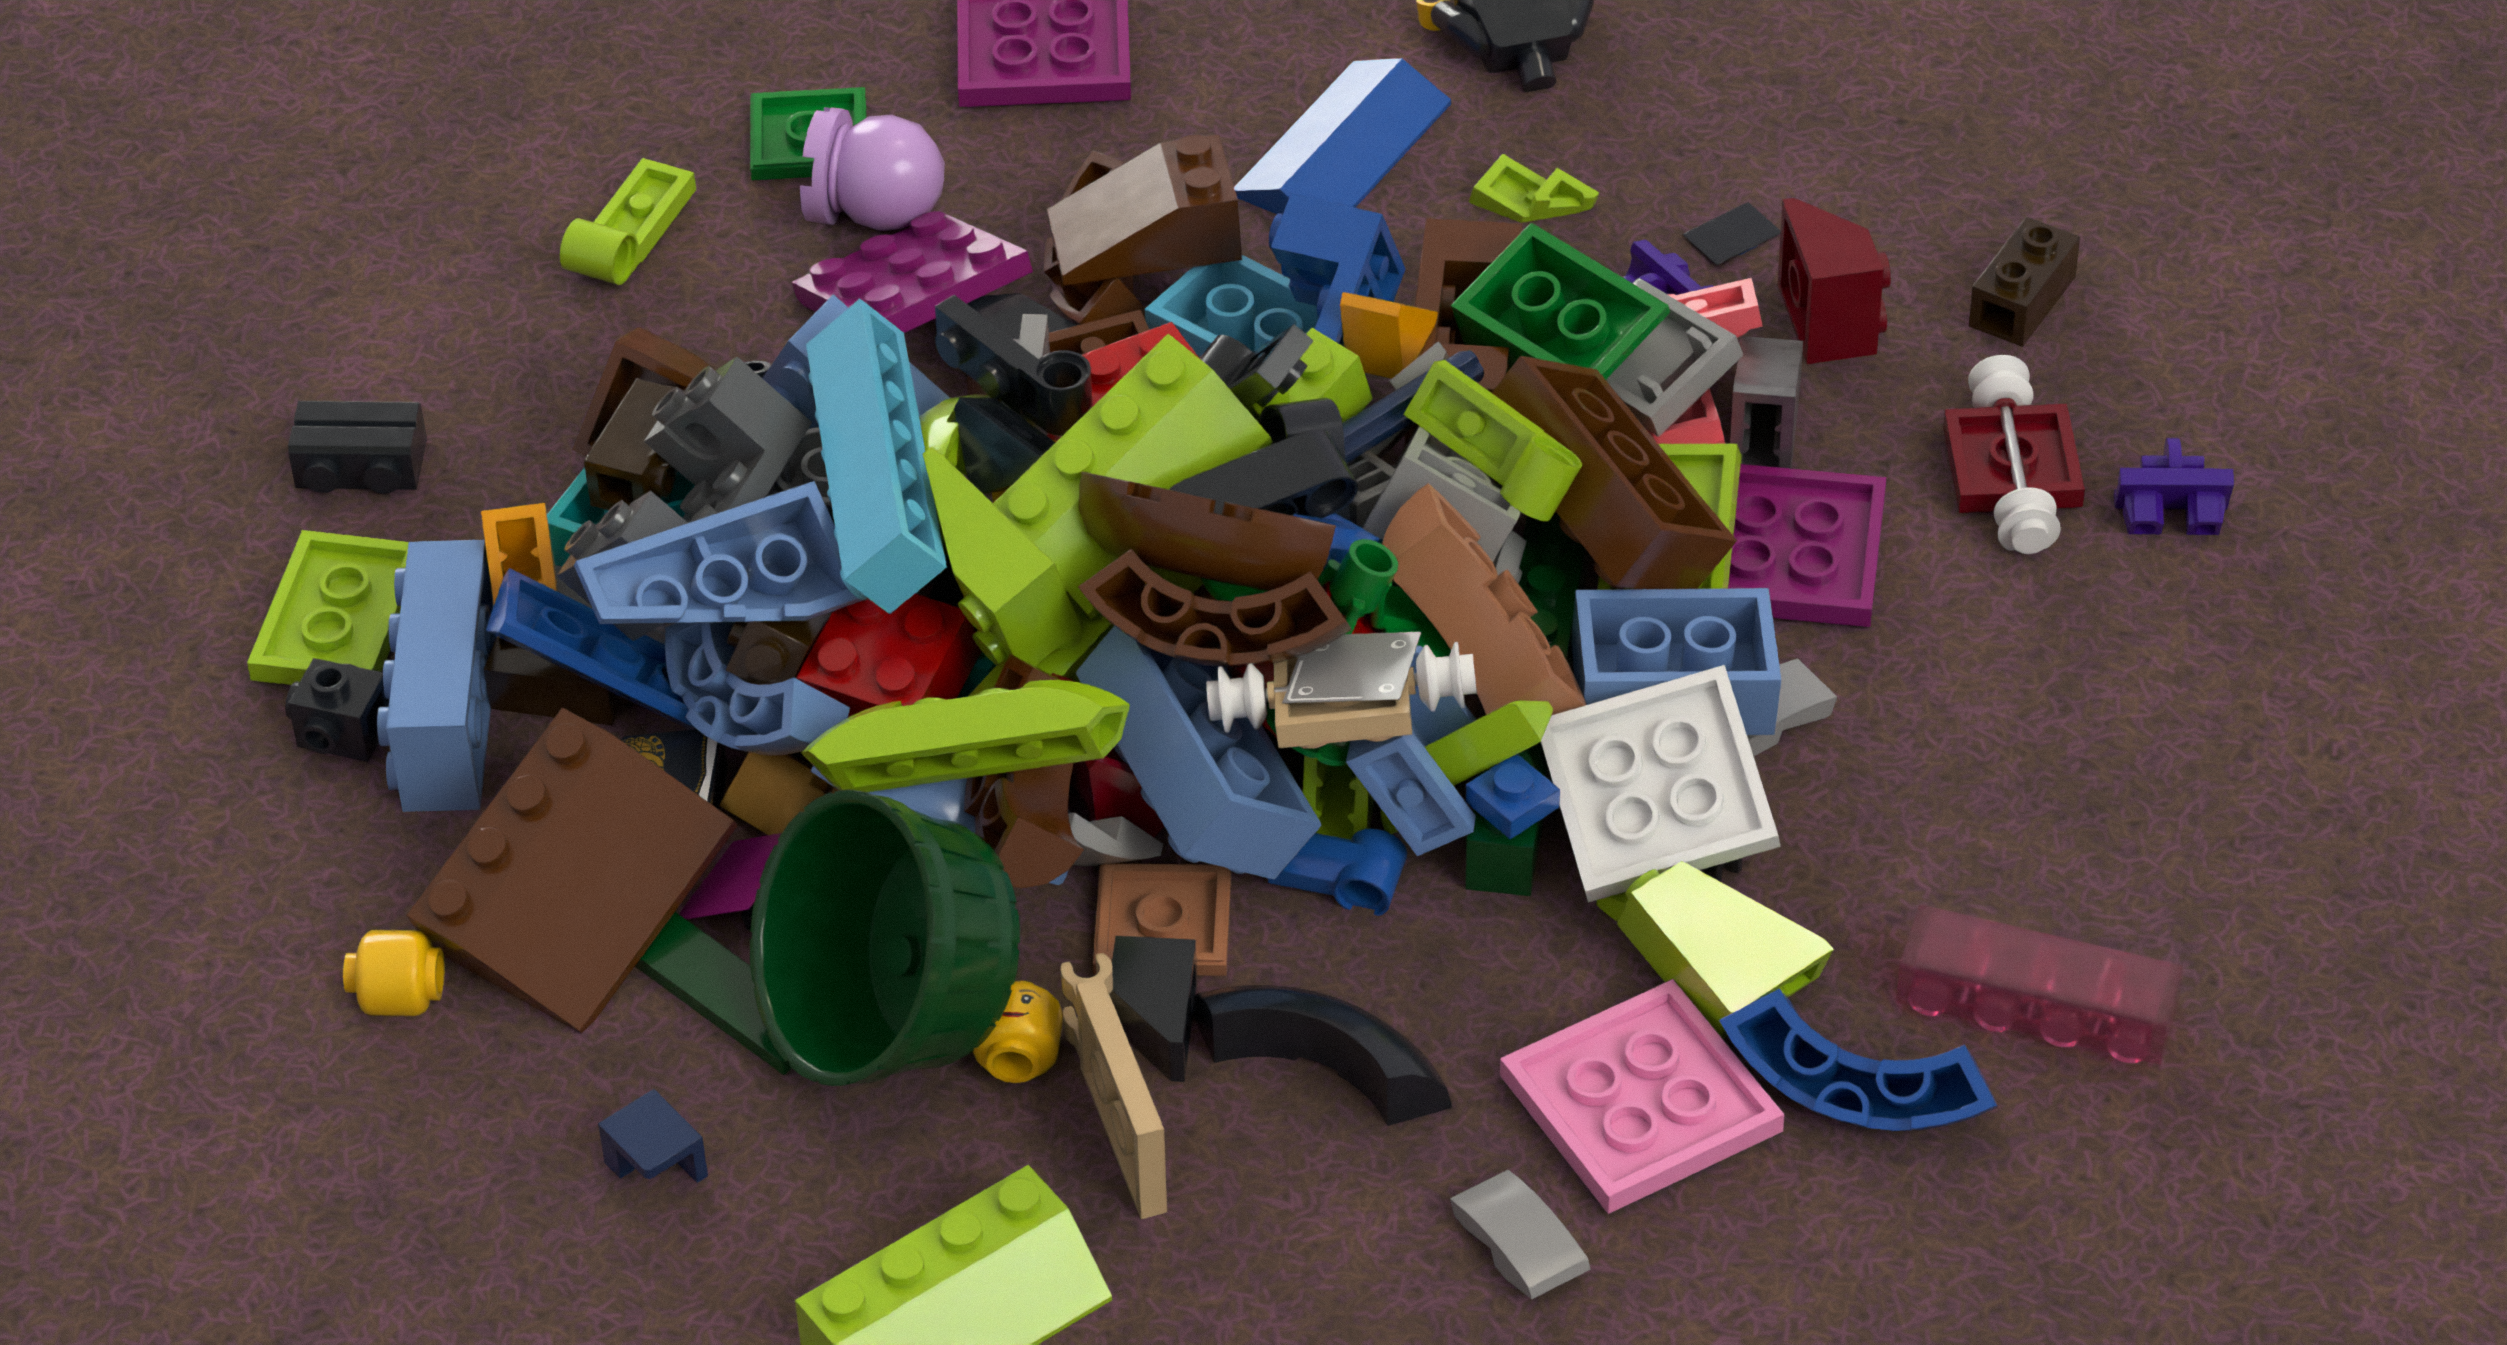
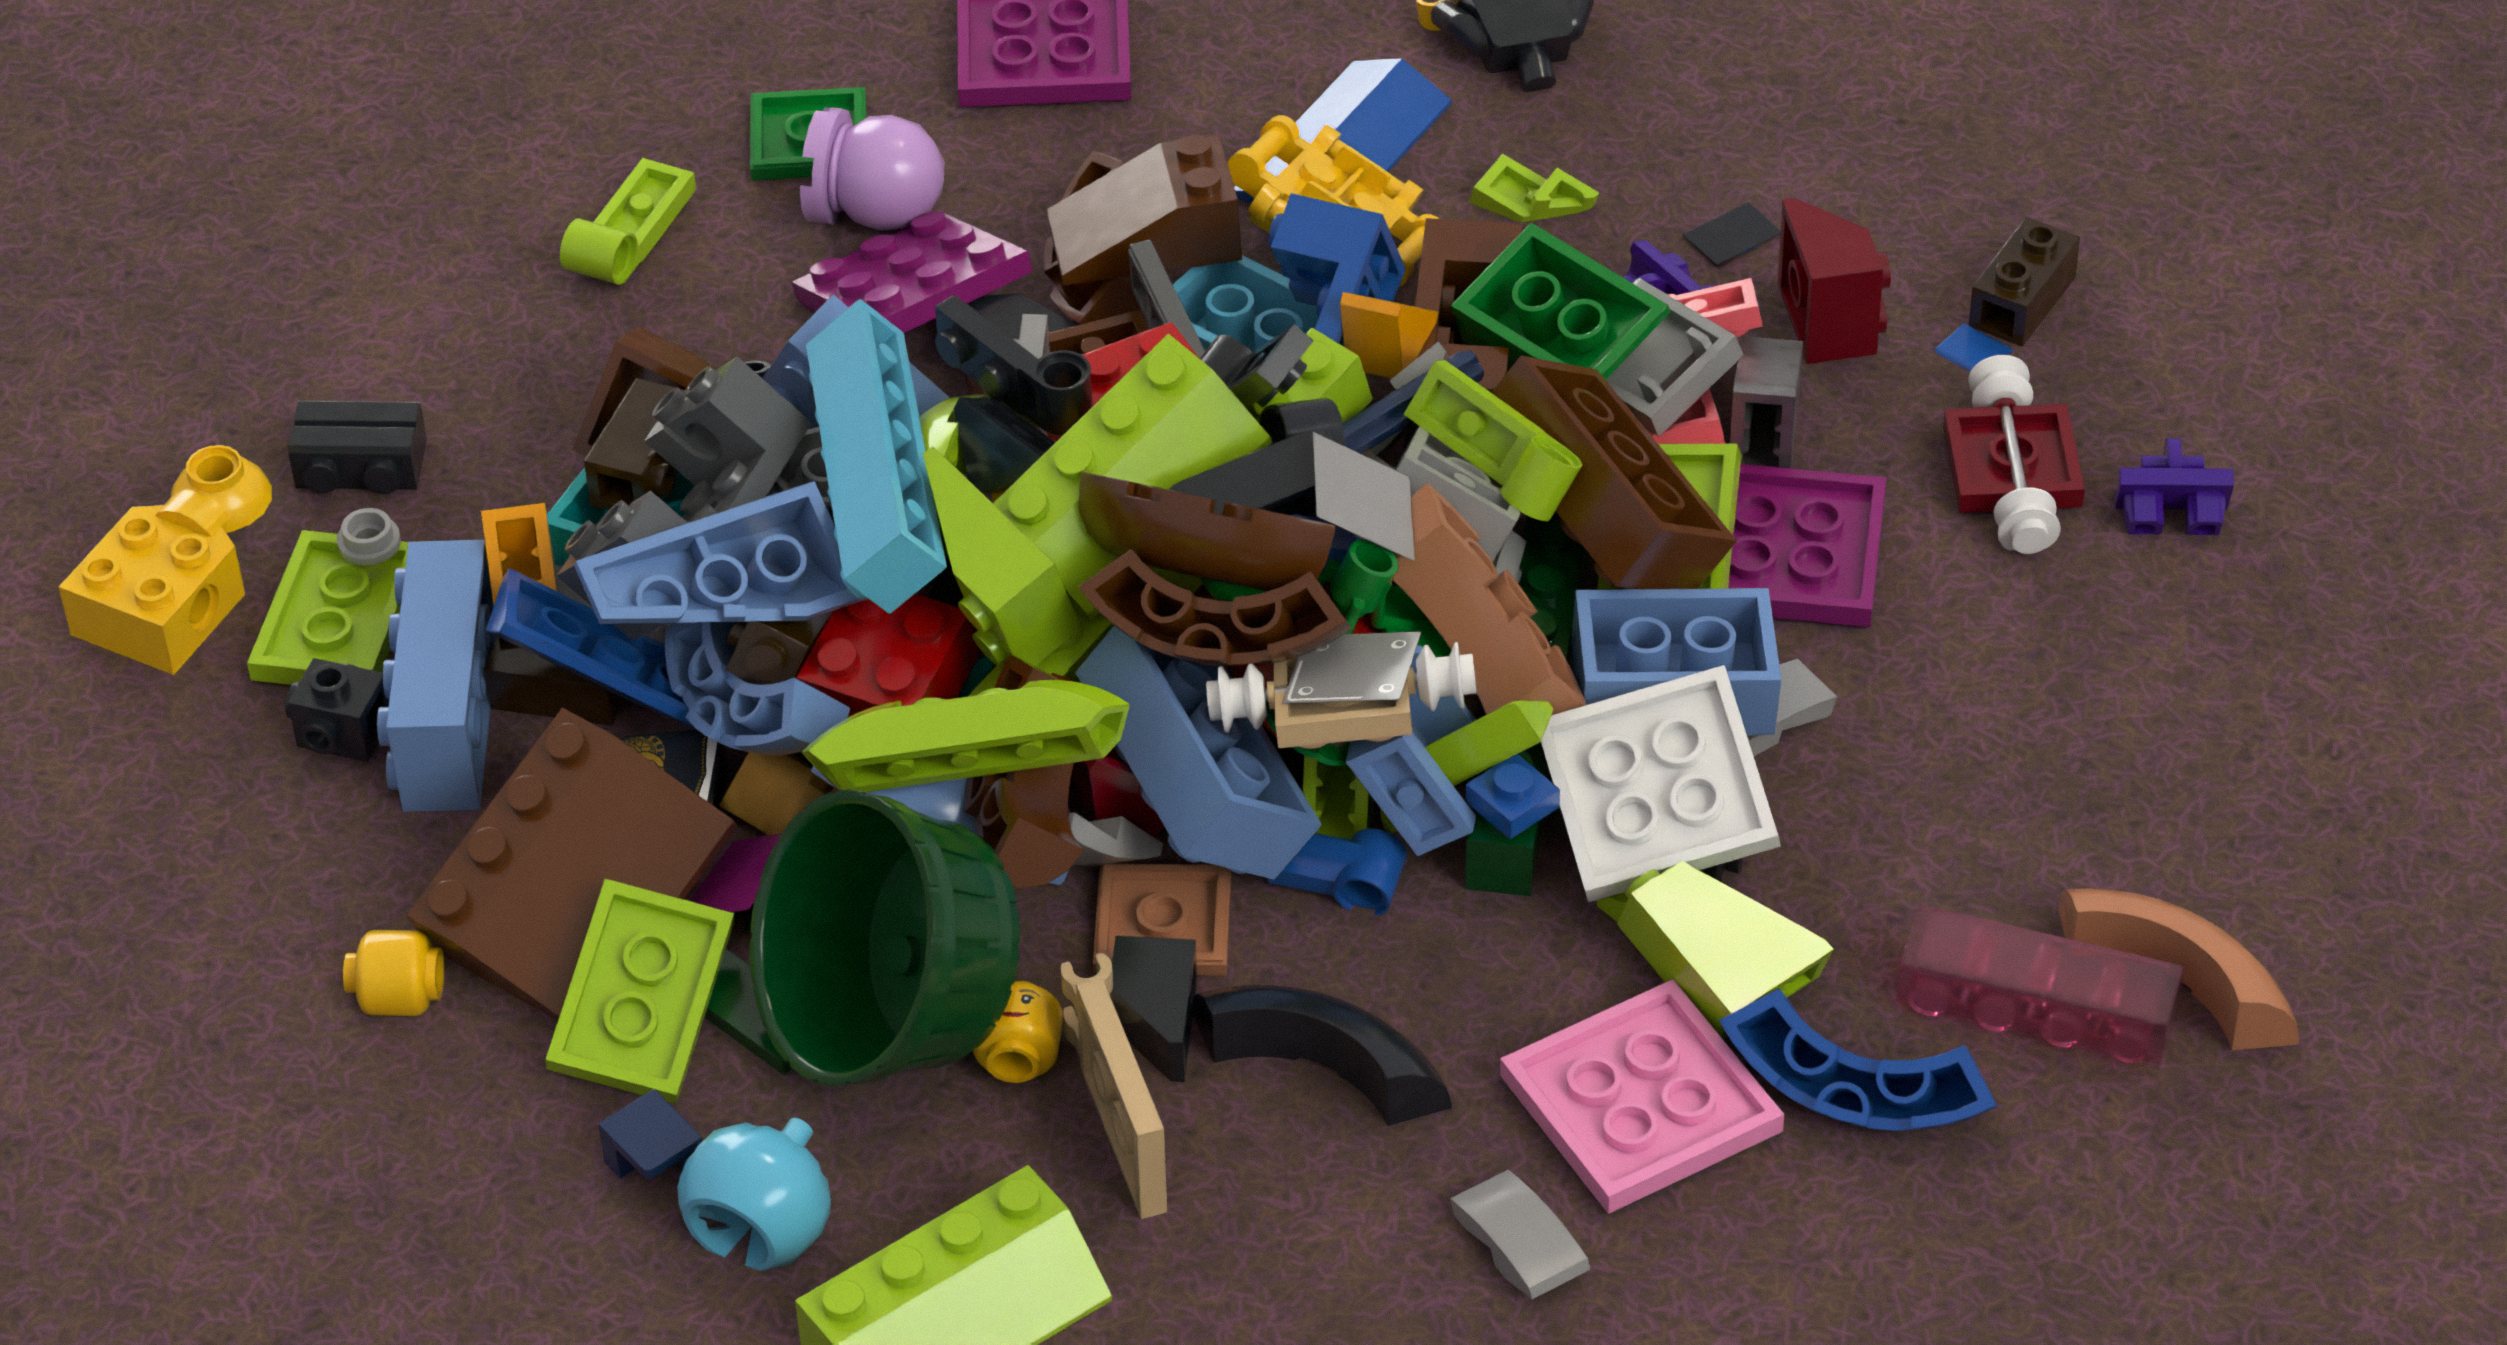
none -> yellow brick [59,445,272,675]
none -> light grey plate [337,508,401,566]
none -> lime plate [546,879,734,1104]
none -> medium azure piece [677,1118,831,1271]
none -> dark grey tile [1128,239,1205,358]
none -> yellow brick [1227,115,1439,287]
none -> light grey sticker [1313,432,1415,561]
none -> blue piece [1934,323,2013,372]
none -> nougat brick [2058,888,2299,1050]

